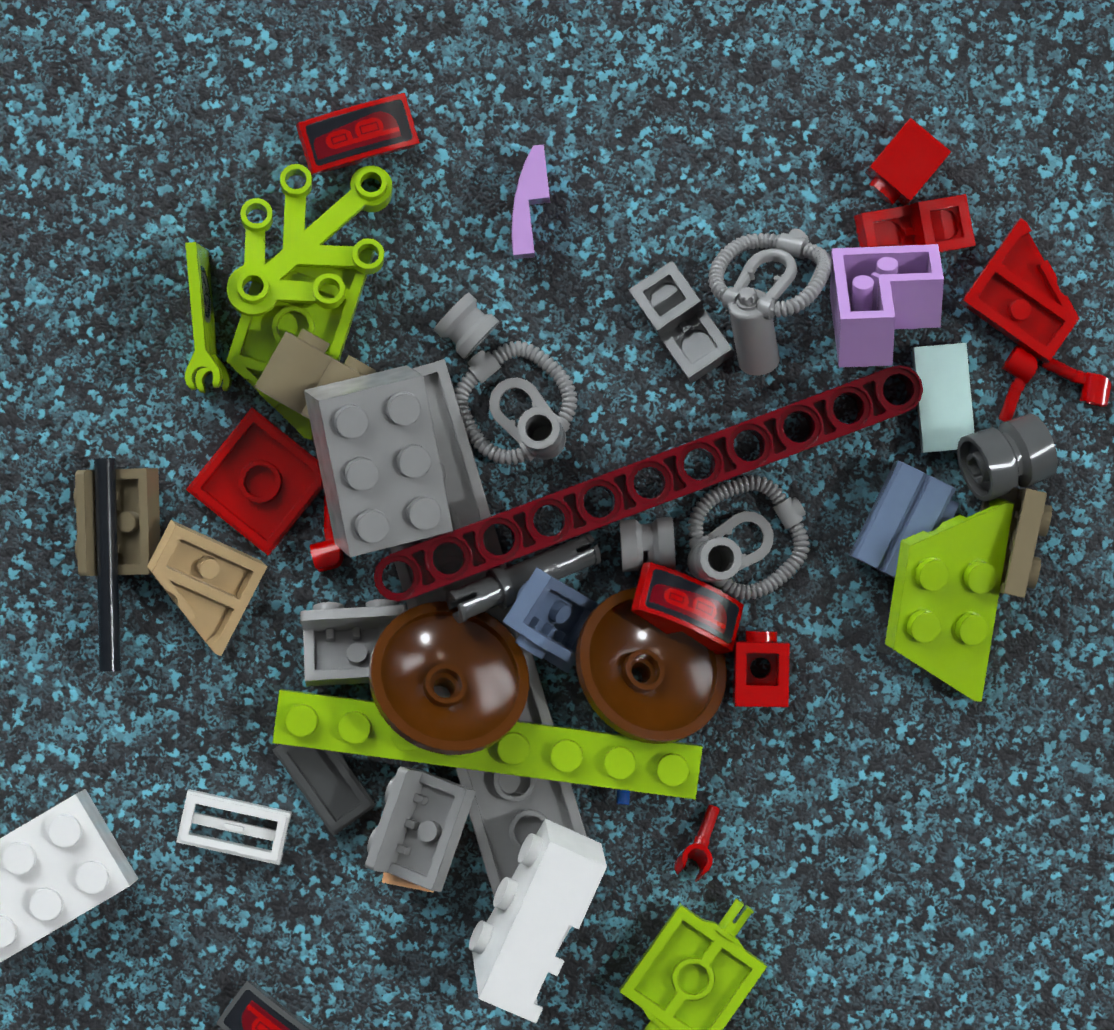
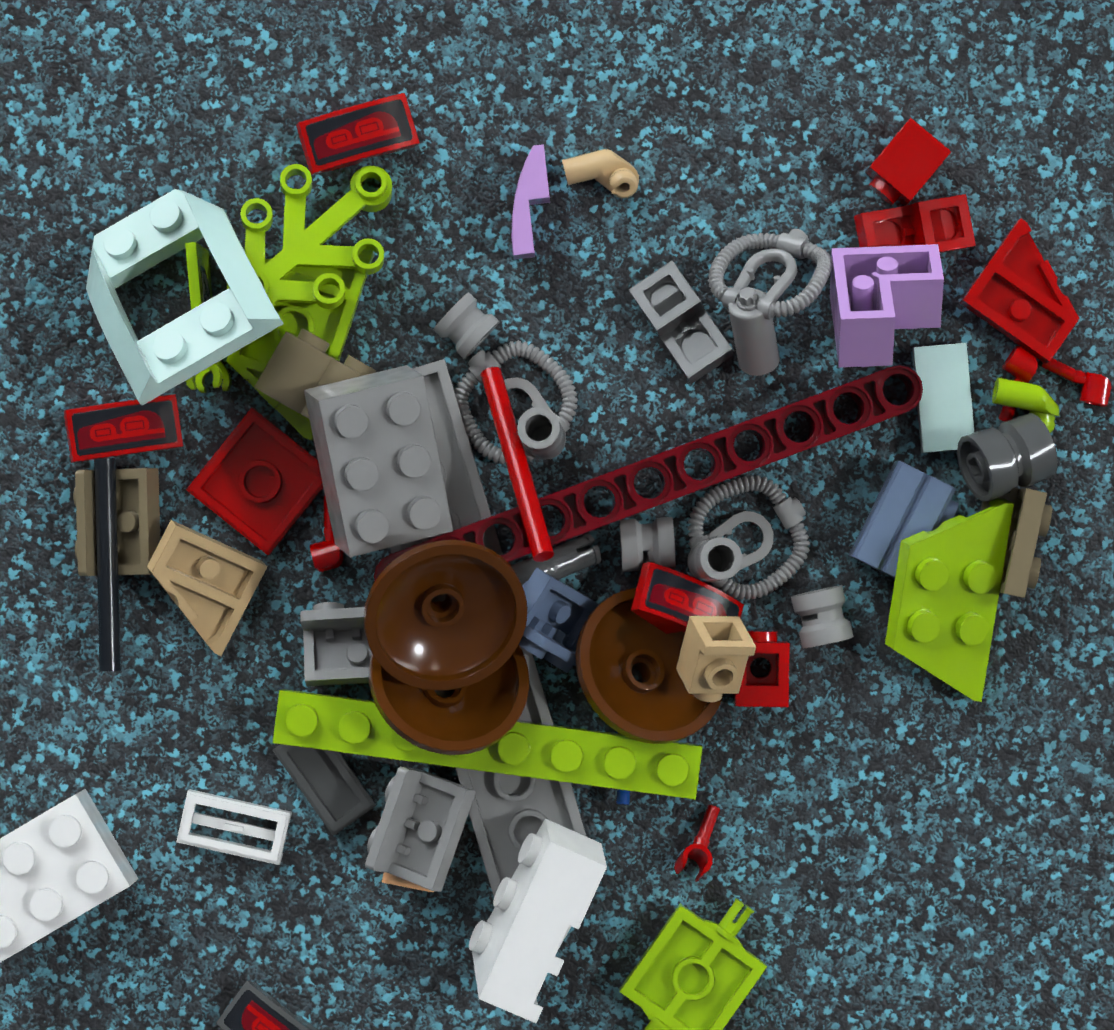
none -> slope [64,394,183,463]
none -> light aqua wedge [86,189,284,406]
none -> reddish brown dish [364,540,527,691]
none -> red bar [481,367,554,562]
none -> tan arm [562,149,639,198]
none -> tan brick [676,616,756,702]
none -> light grey wheel [791,585,854,648]
none -> lime arm [992,377,1059,433]

